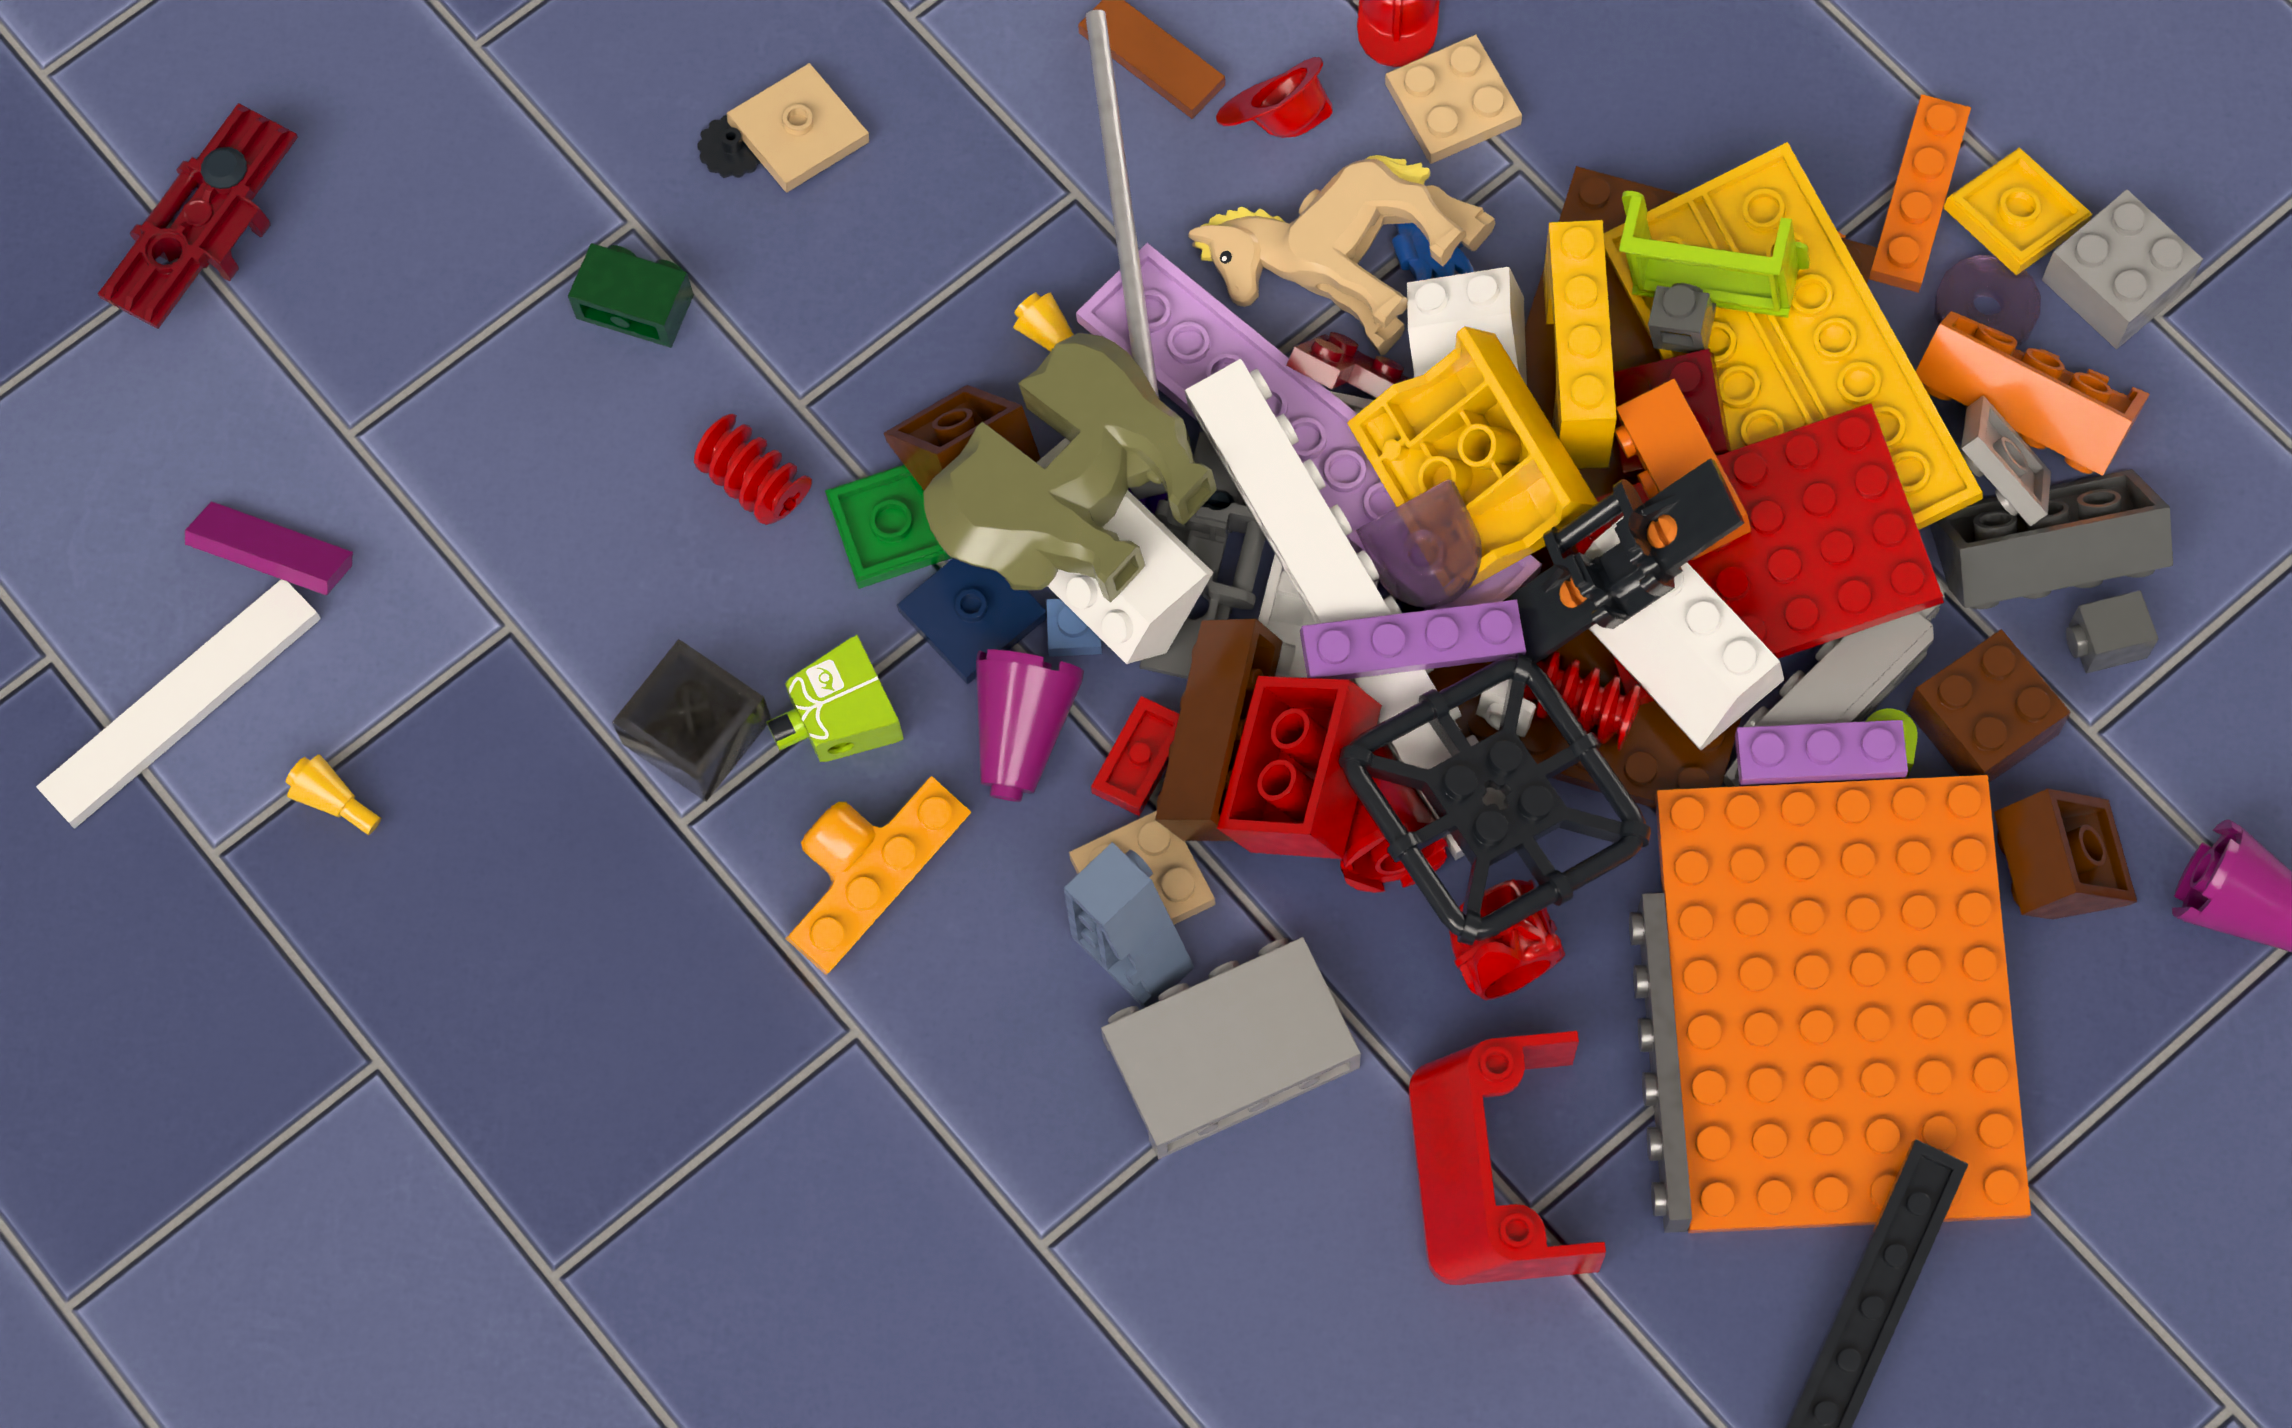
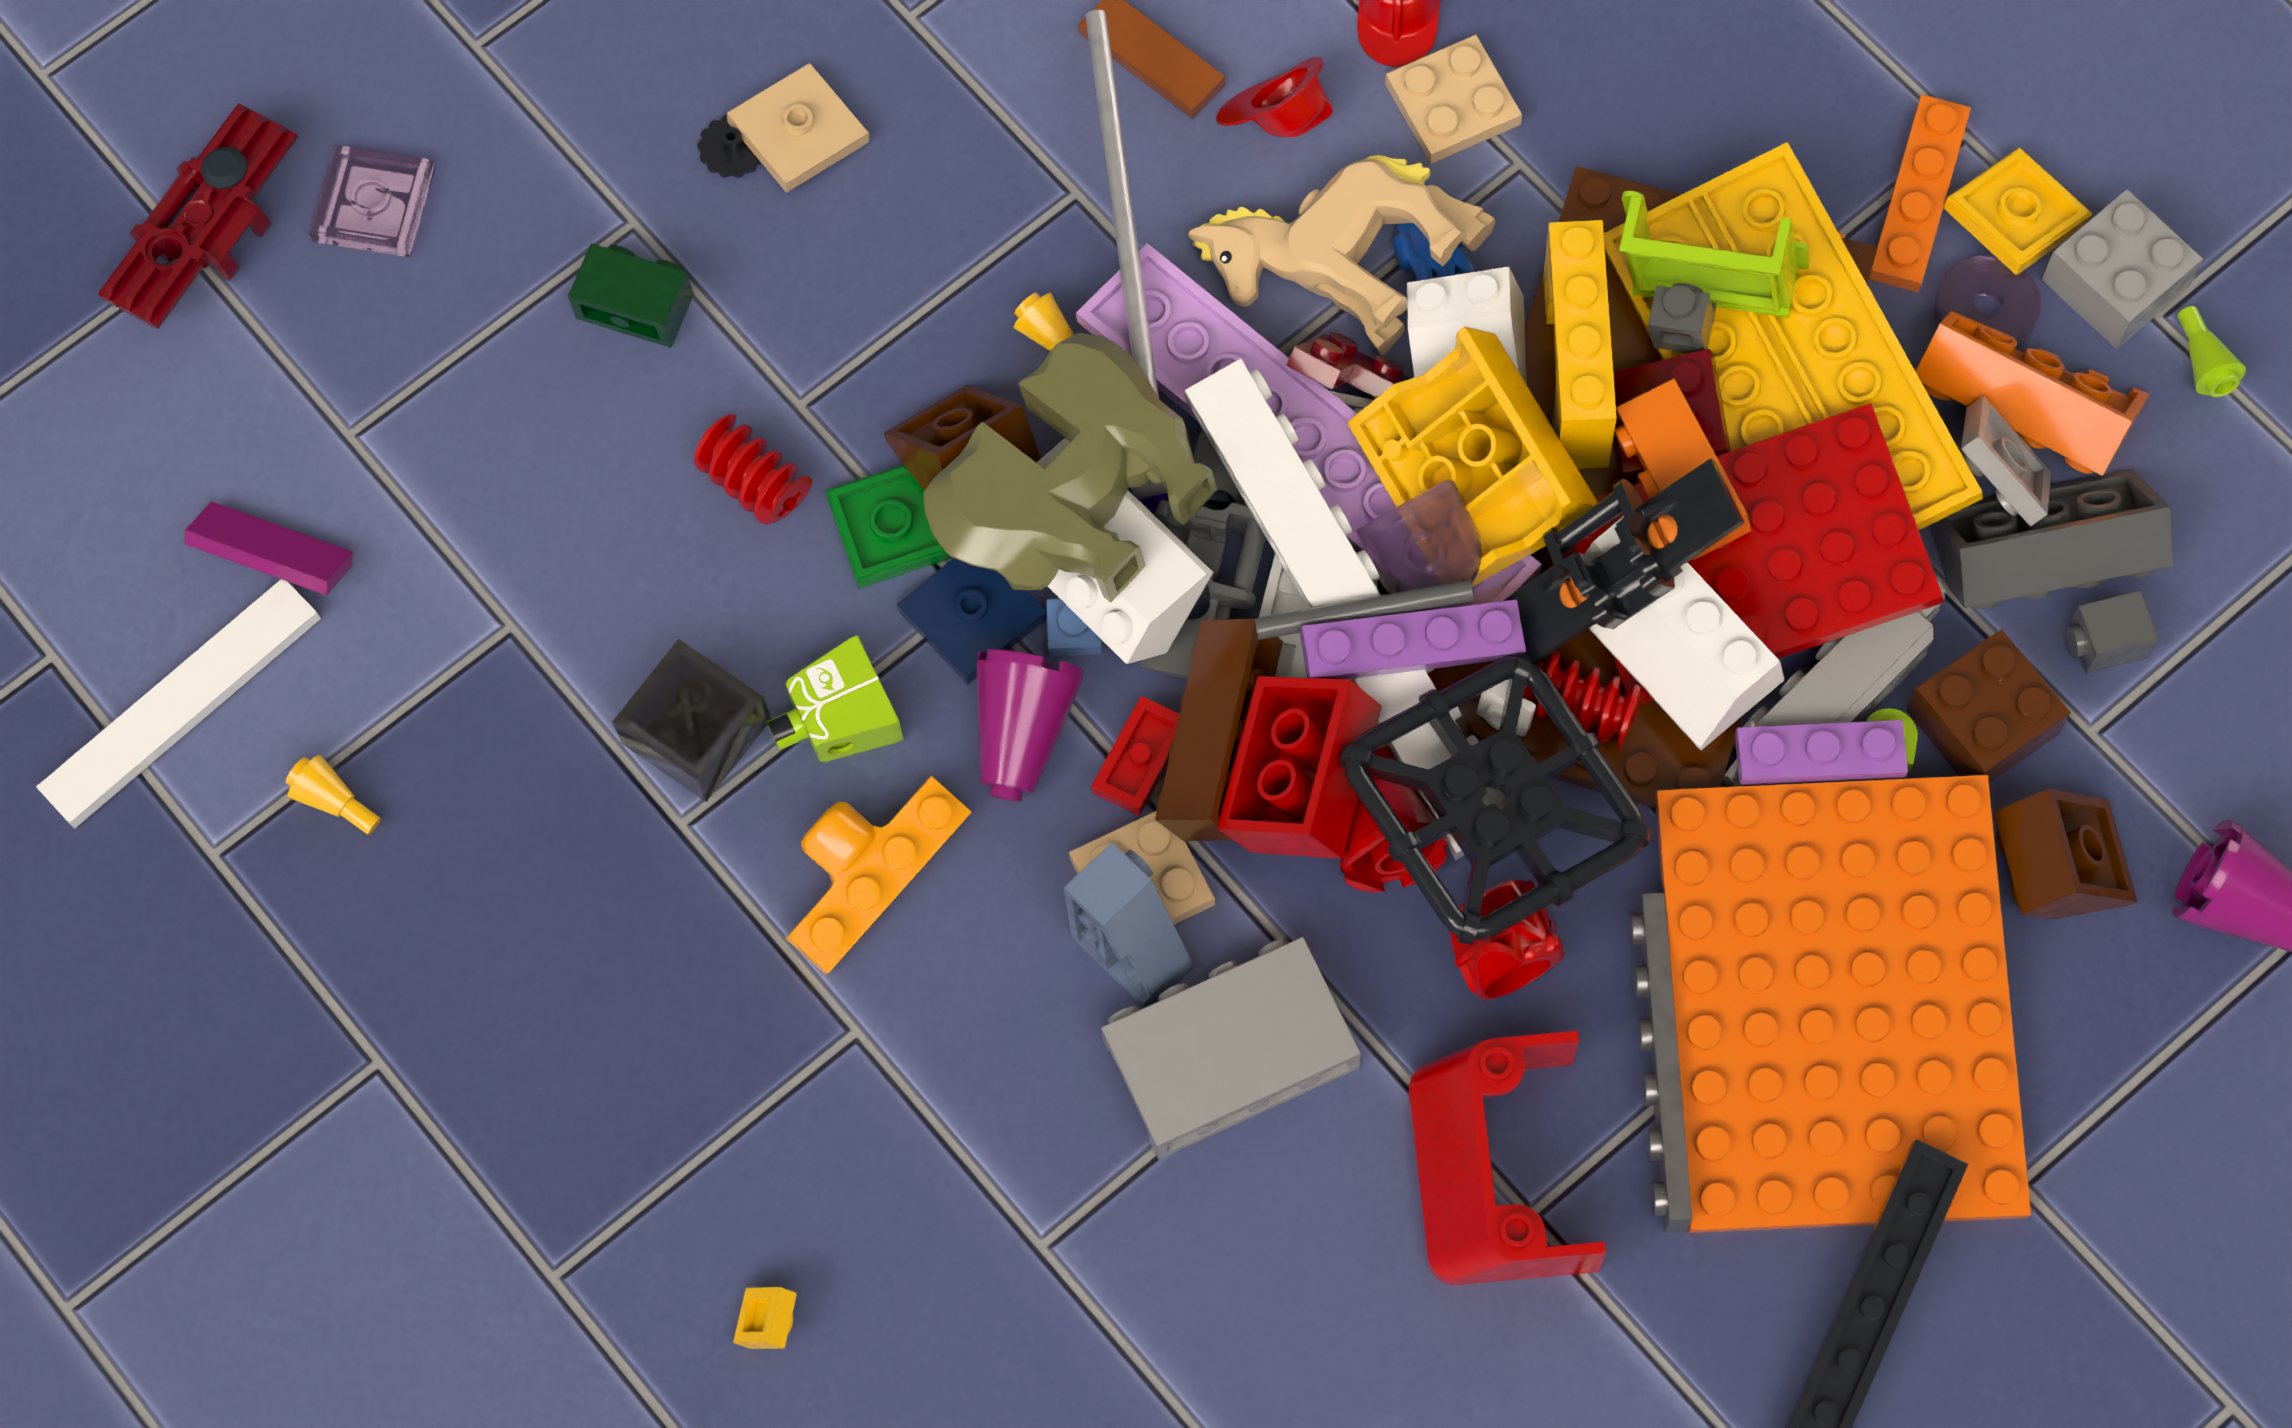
none -> clear purple tile [308,144,435,257]
none -> yellow plate [733,1287,797,1349]
none -> dark grey bar [1255,579,1474,640]
none -> lime cone [2177,306,2246,397]

